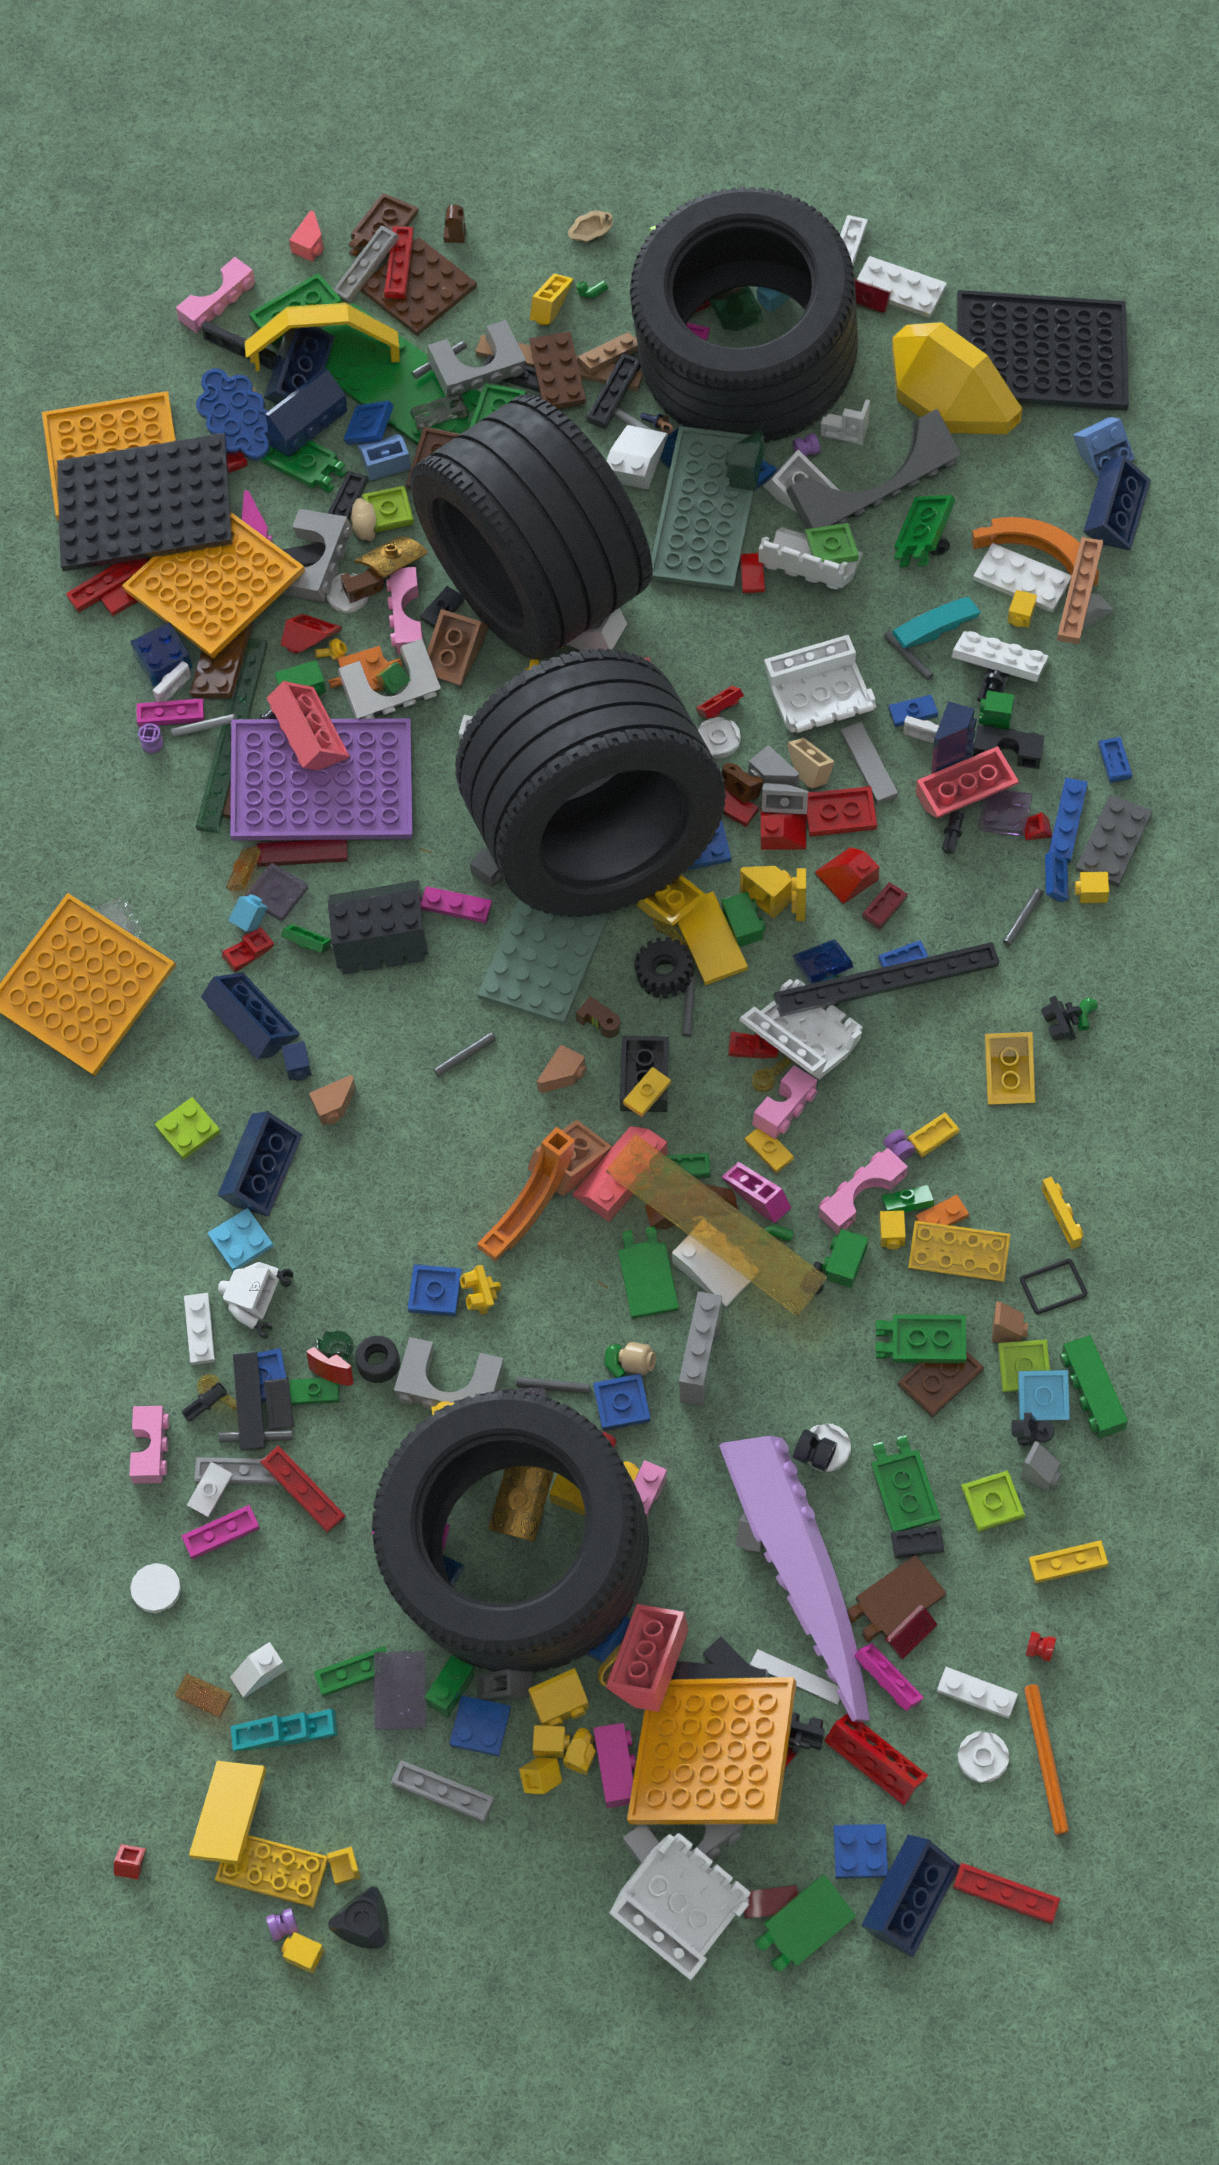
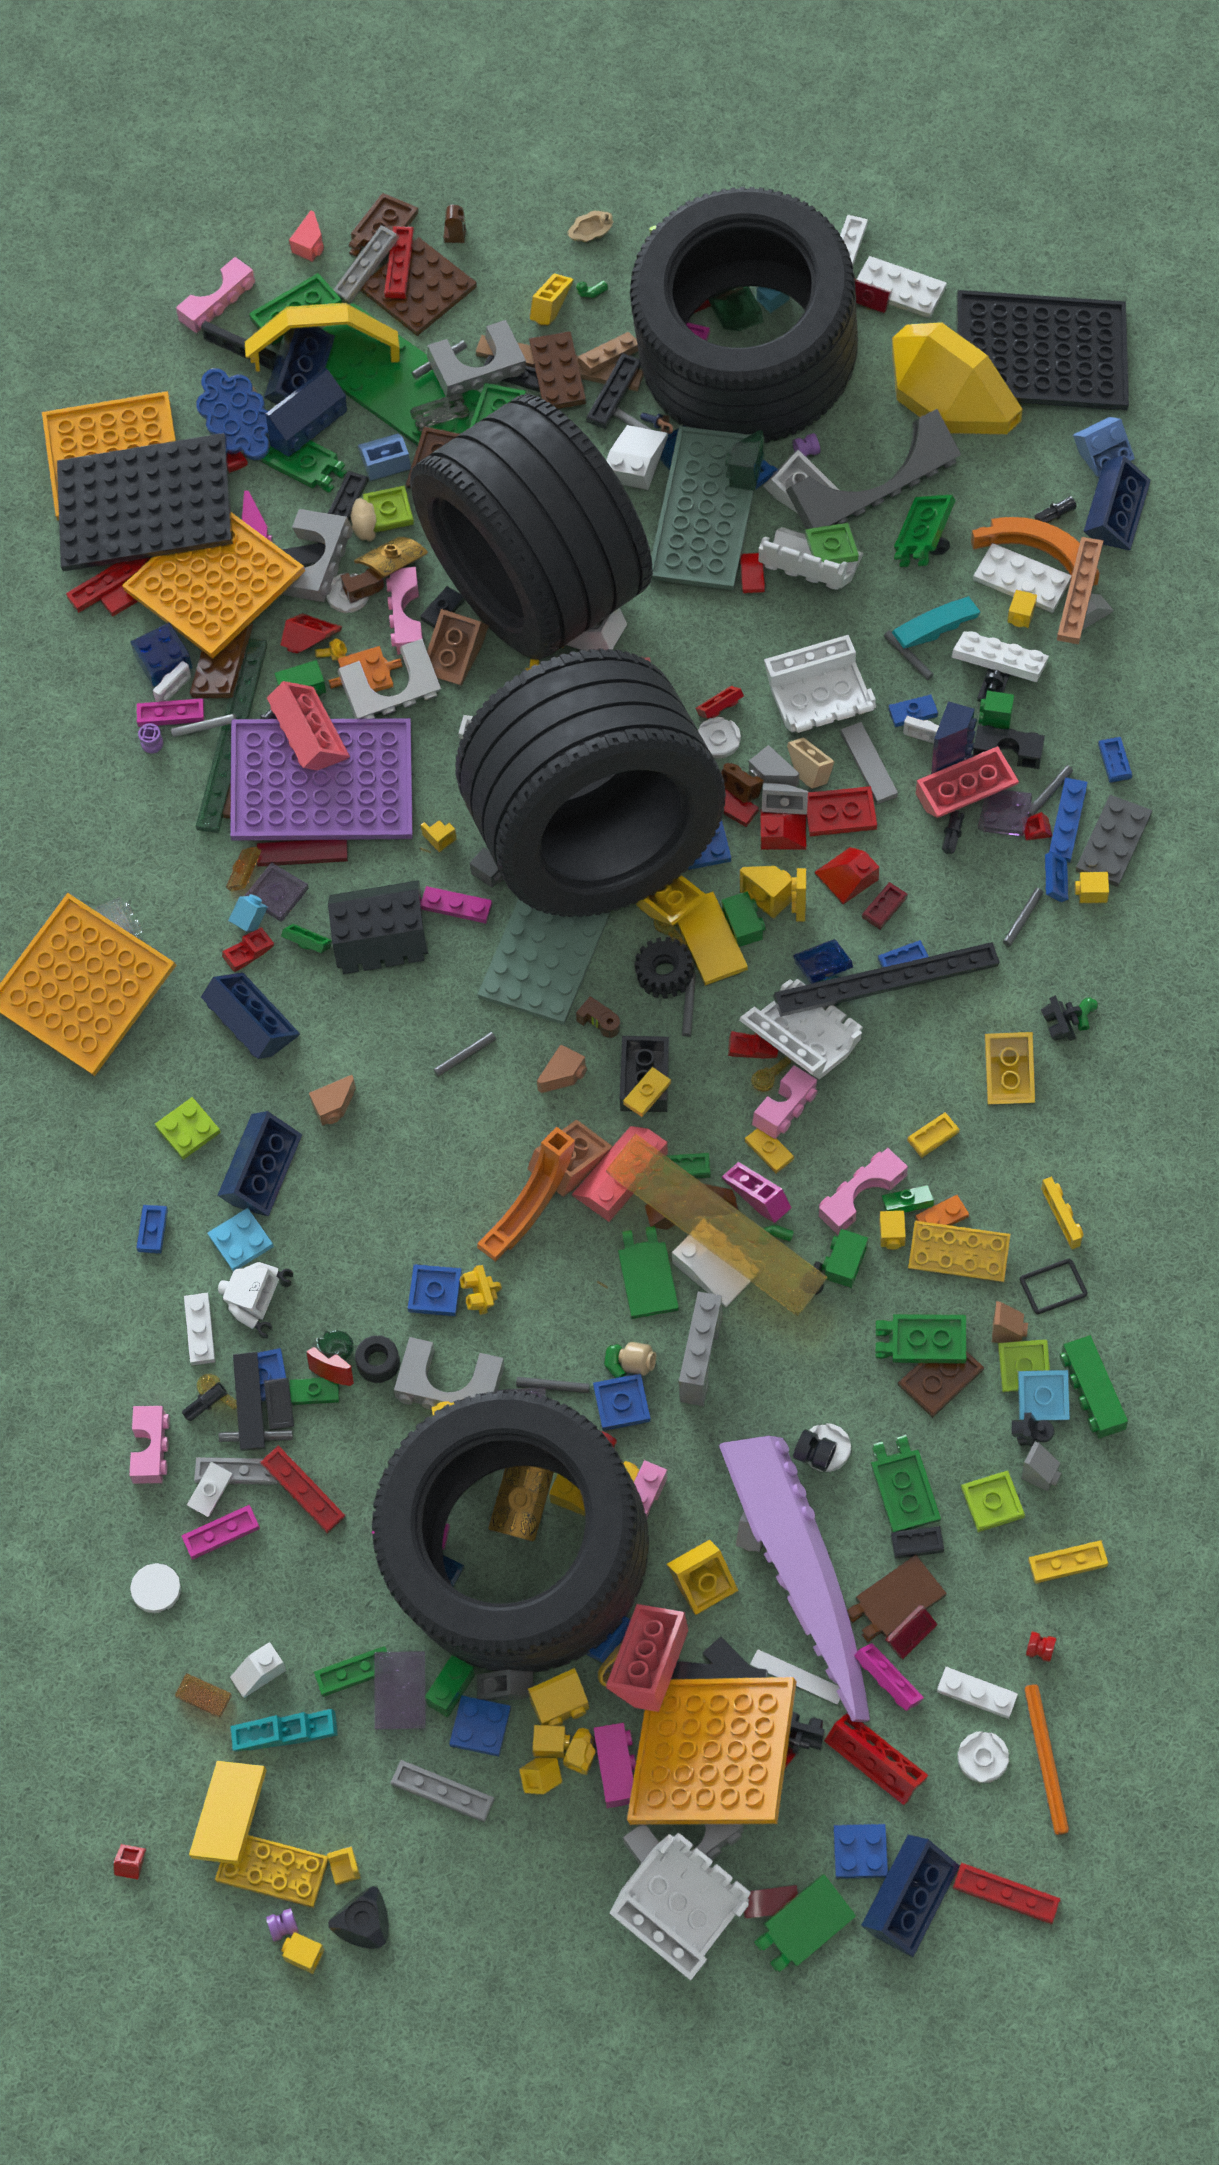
dark blue brick [281,1041,312,1081] -> none
blue plate [343,401,394,445] -> none
green brick [375,662,410,694] -> none
white panel [821,399,870,445] -> none
medium lavender wheel [883,1129,916,1161] -> none
none -> blue plate [137,1205,168,1254]
none -> yellow panel [421,821,457,852]
none -> yellow slope [667,1540,739,1615]
none -> dark grey bar [1025,765,1073,817]
none -> black axle [1034,496,1077,523]

